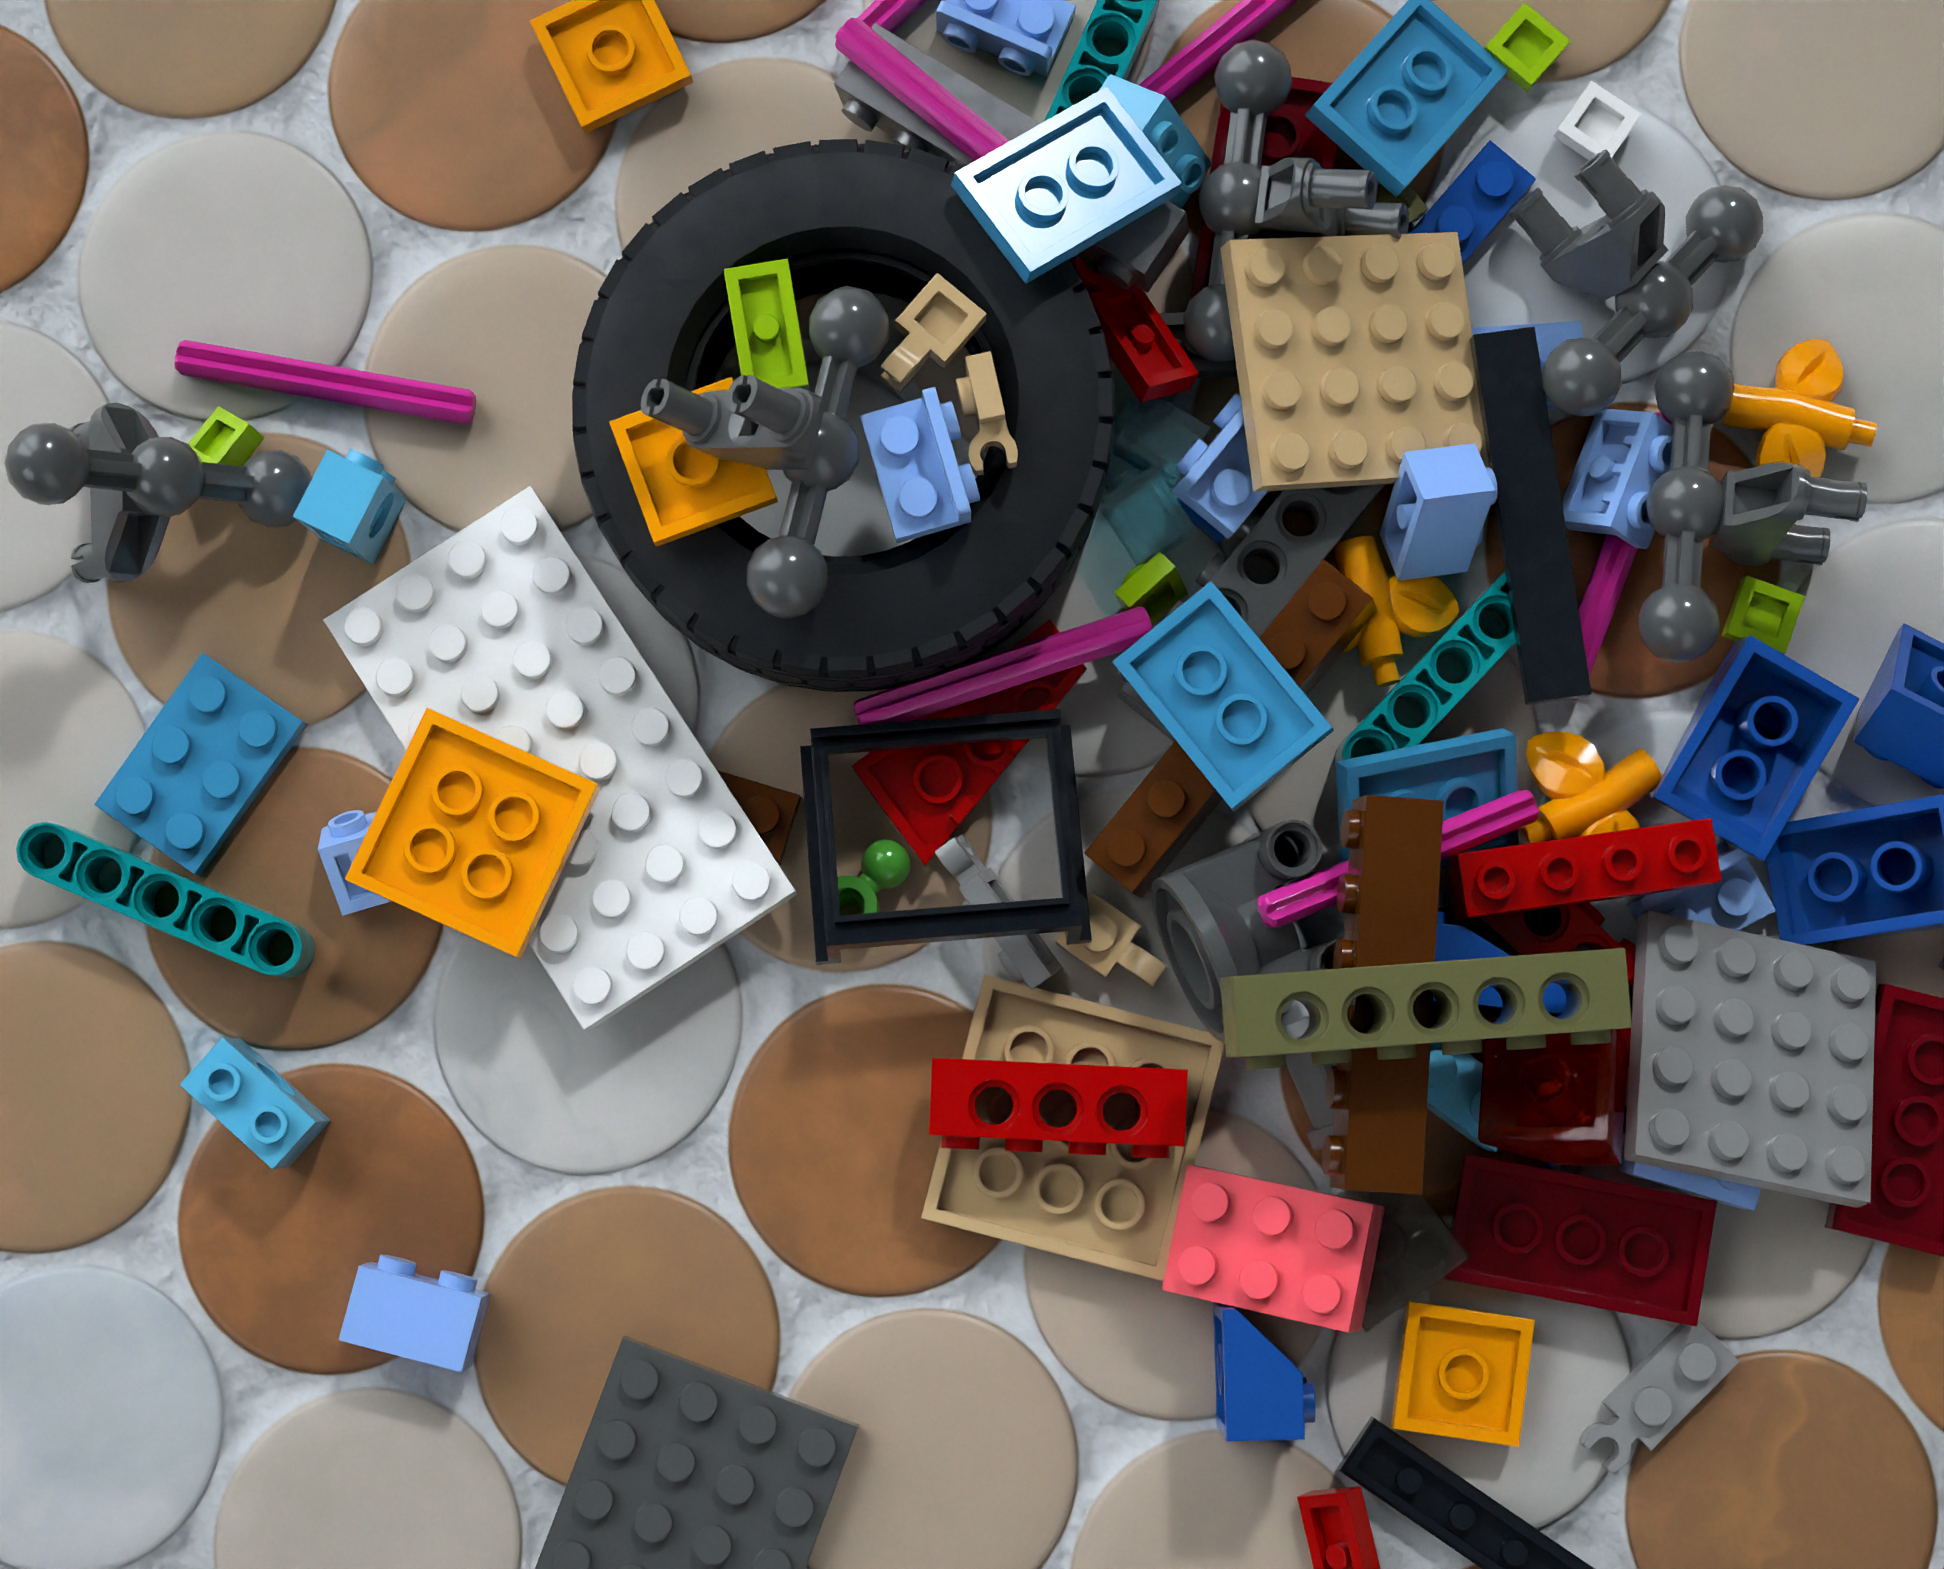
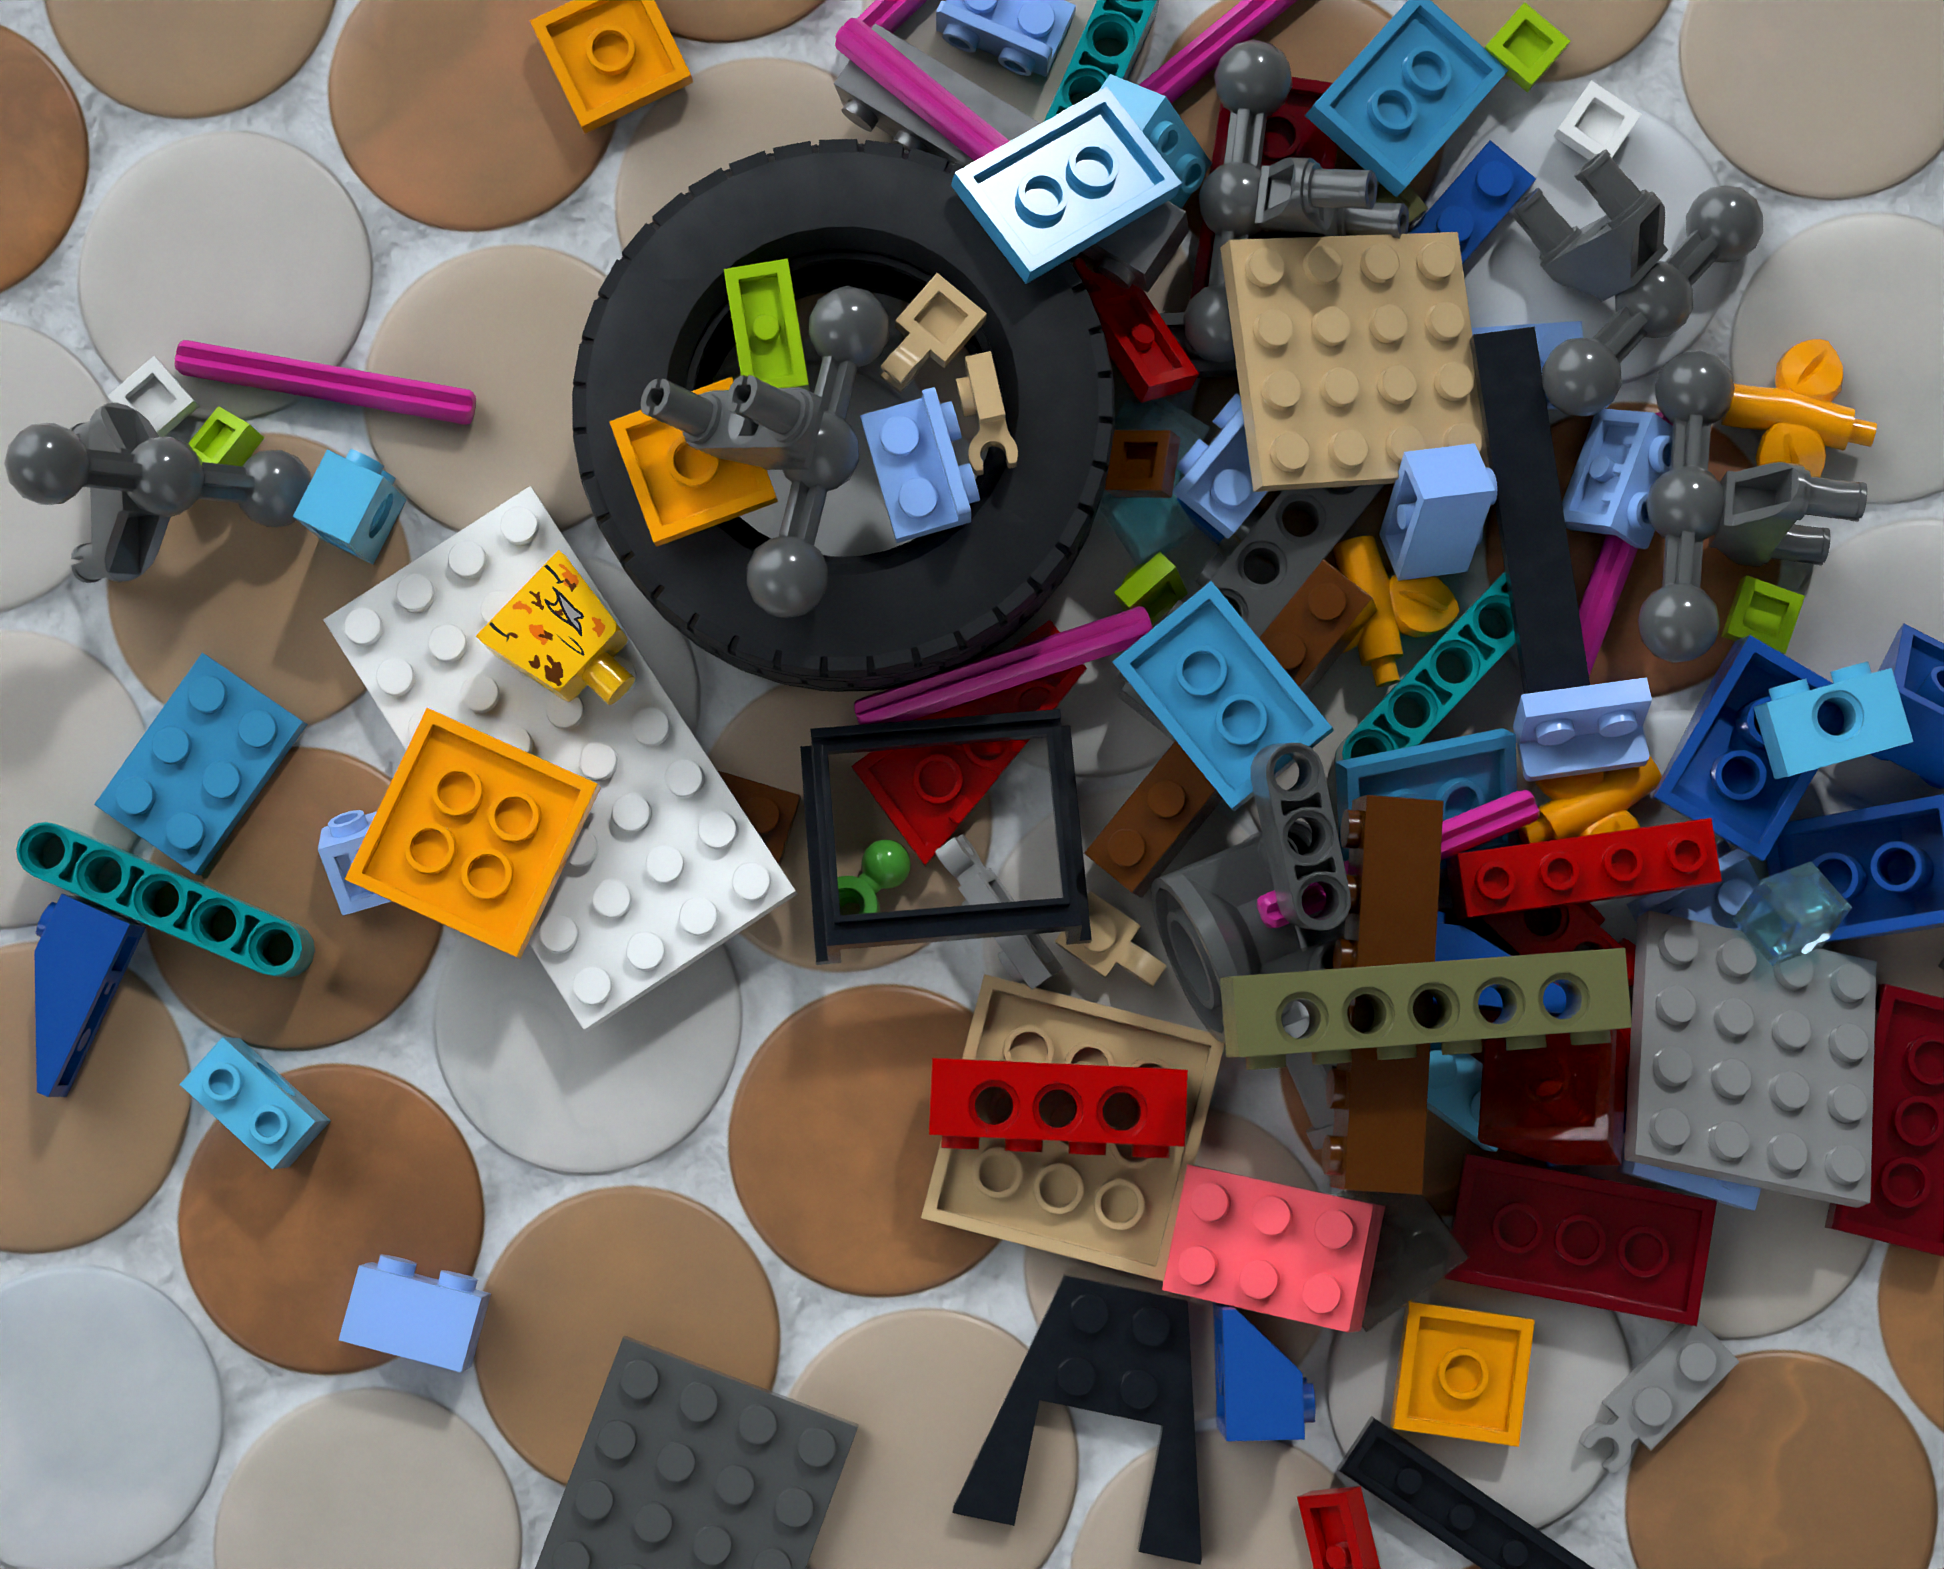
none -> blue slope [34,894,146,1097]
none -> white plate [108,356,199,437]
none -> yellow torso [476,550,635,705]
none -> black wing [952,1274,1202,1565]
none -> reddish brown plate [1105,430,1181,498]
none -> dark grey beam [1250,743,1351,930]
none -> light blue bracket [1513,677,1652,782]
none -> clear light blue brick [1732,862,1852,966]
none -> medium azure brick [1754,661,1913,779]

